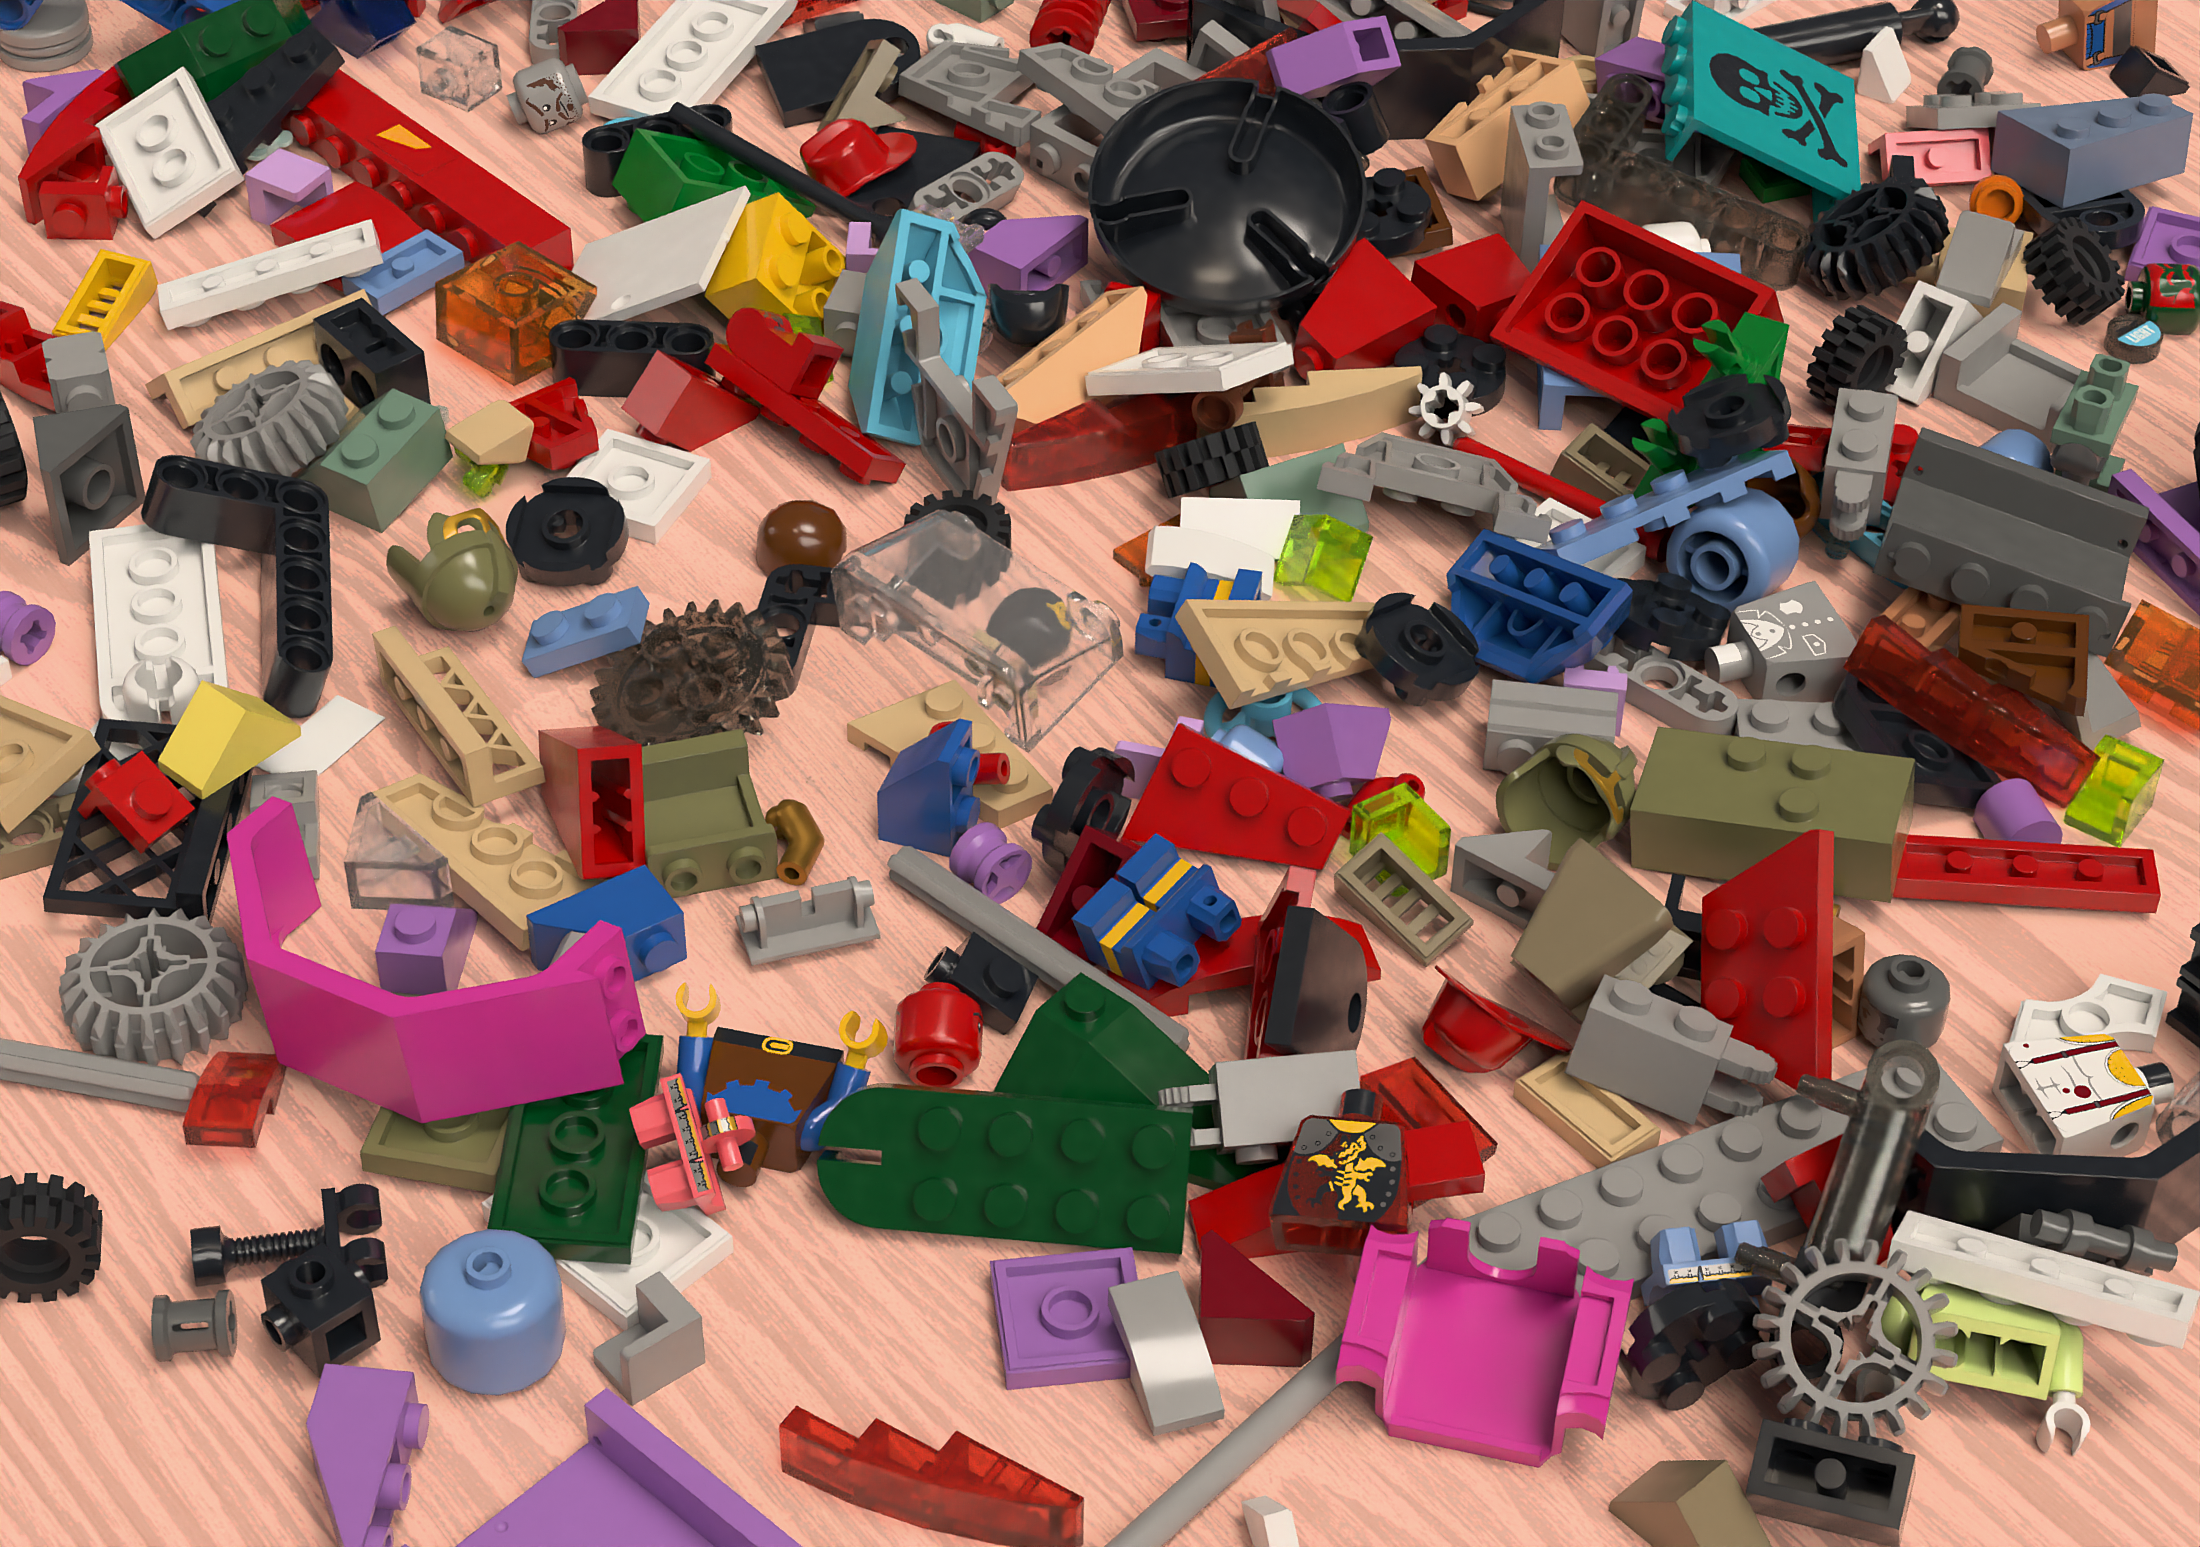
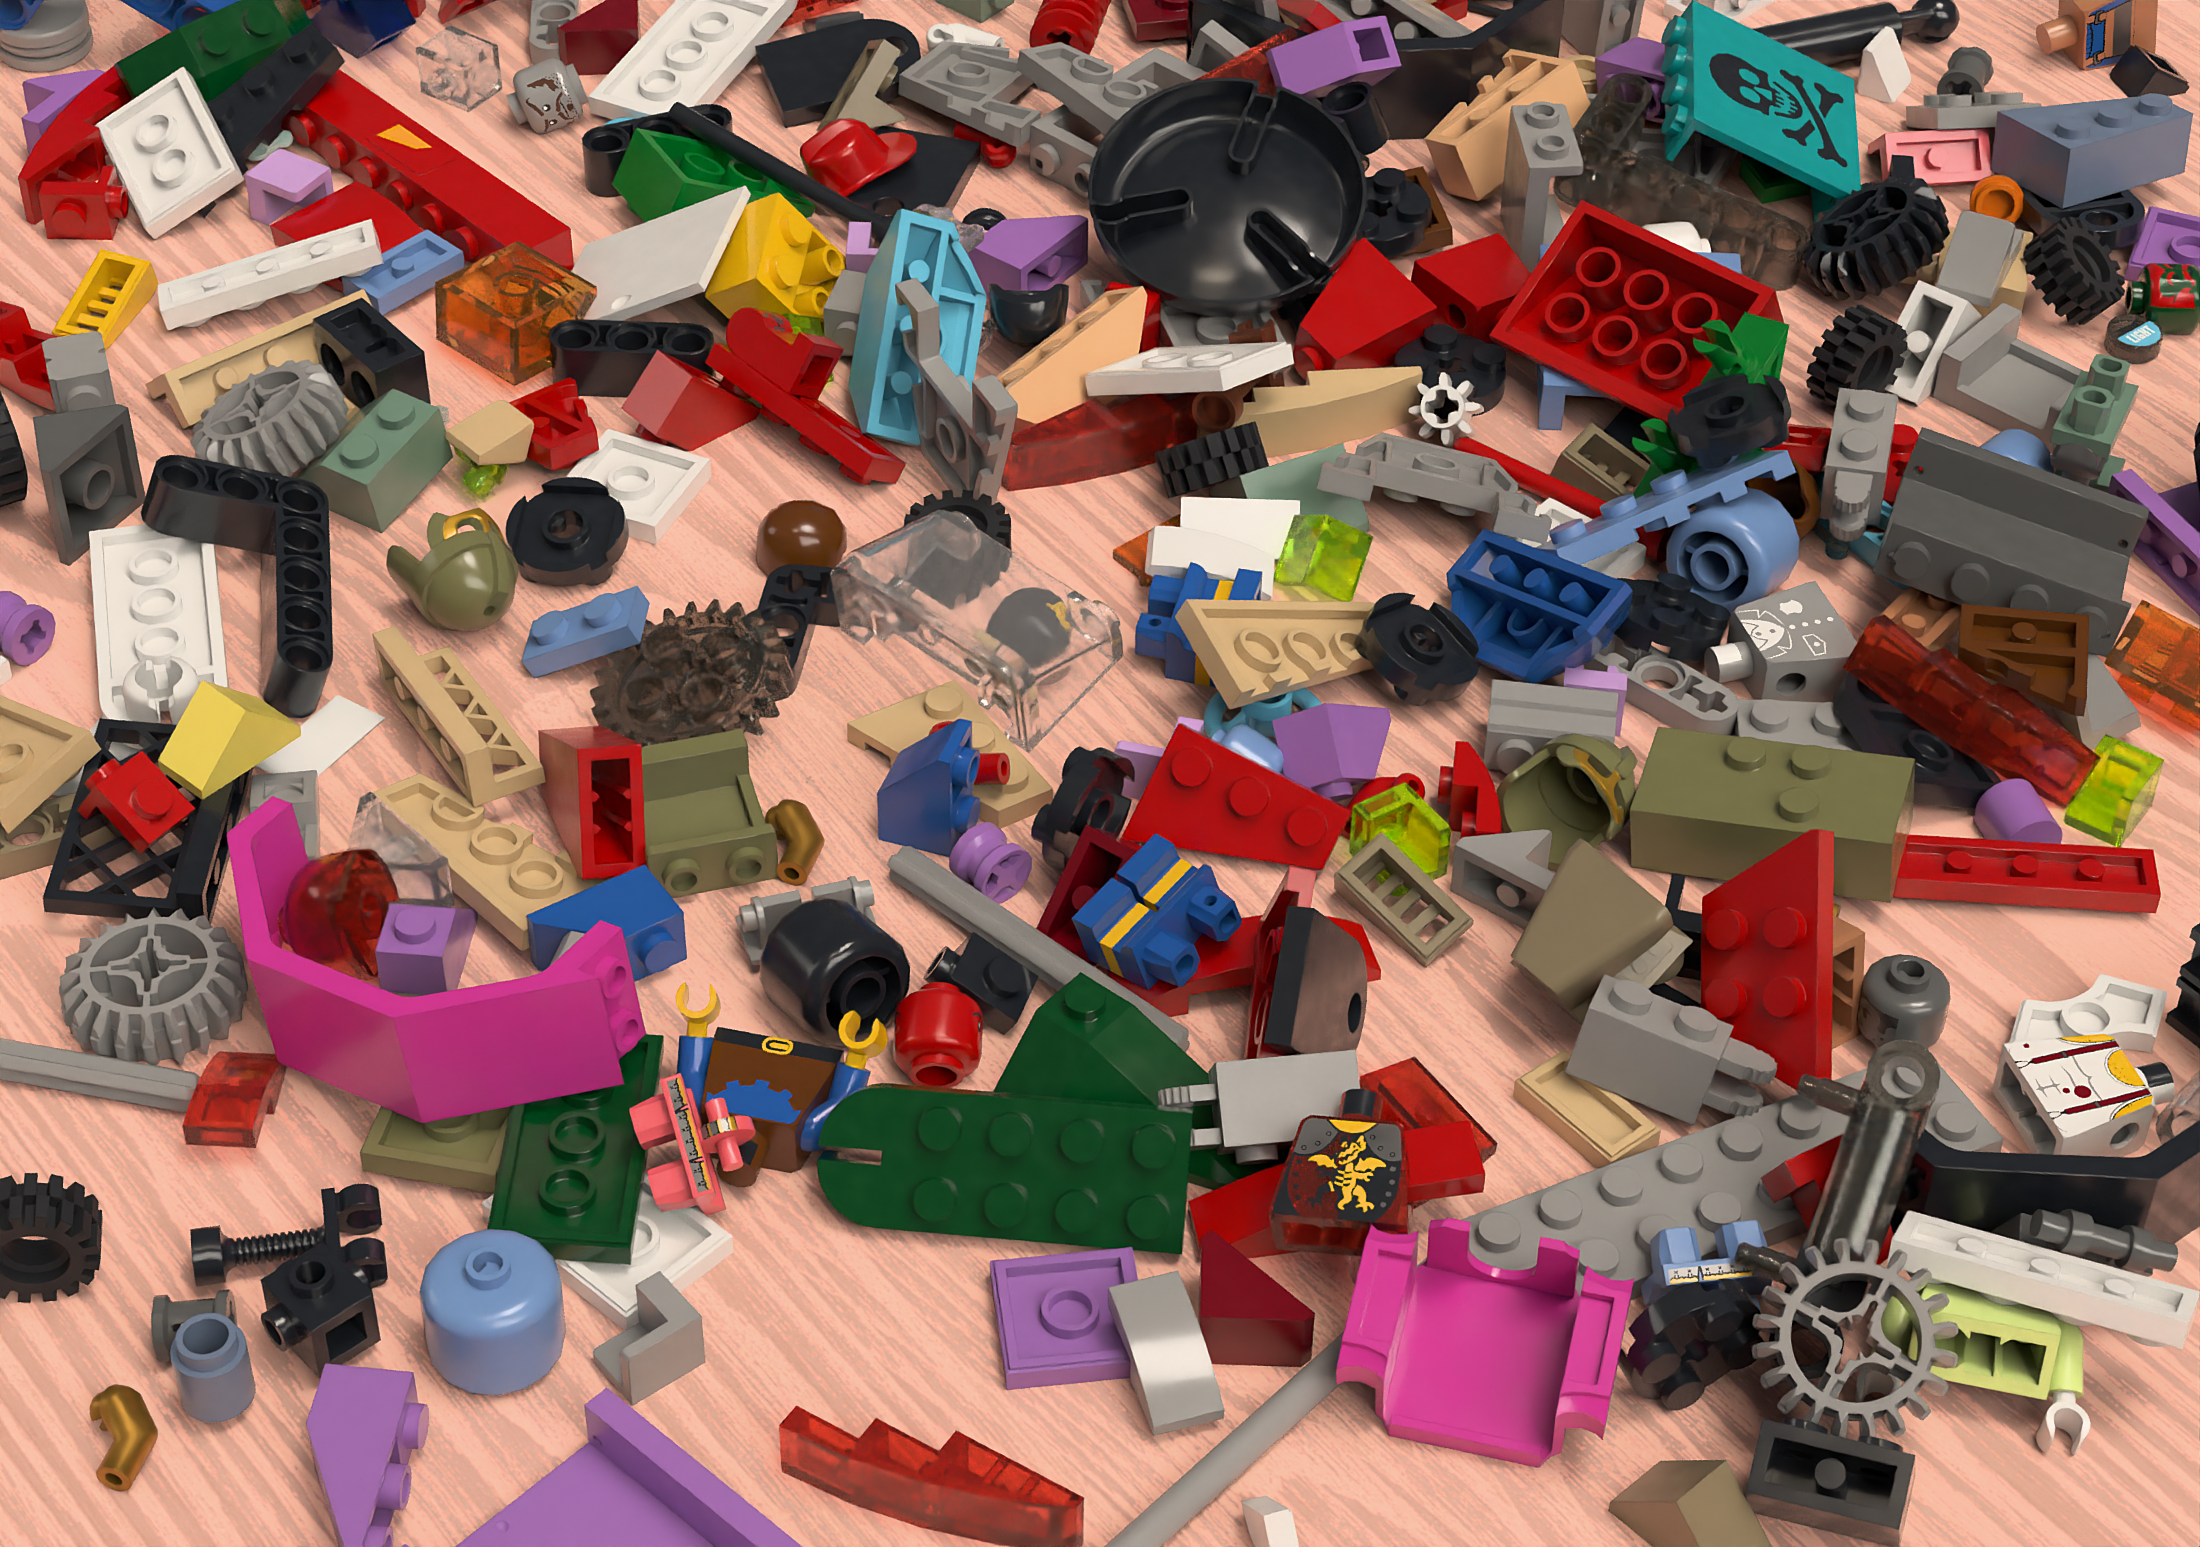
light grey beam [907,152,1024,233] -> none
red piece [1420,965,1573,1073] -> none
none -> pearl gold arm [89,1384,158,1492]
none -> sand blue brick [170,1313,256,1423]
none -> clear red cylinder [278,848,400,981]
none -> black head [759,897,910,1047]
none -> red slope [1437,741,1501,839]

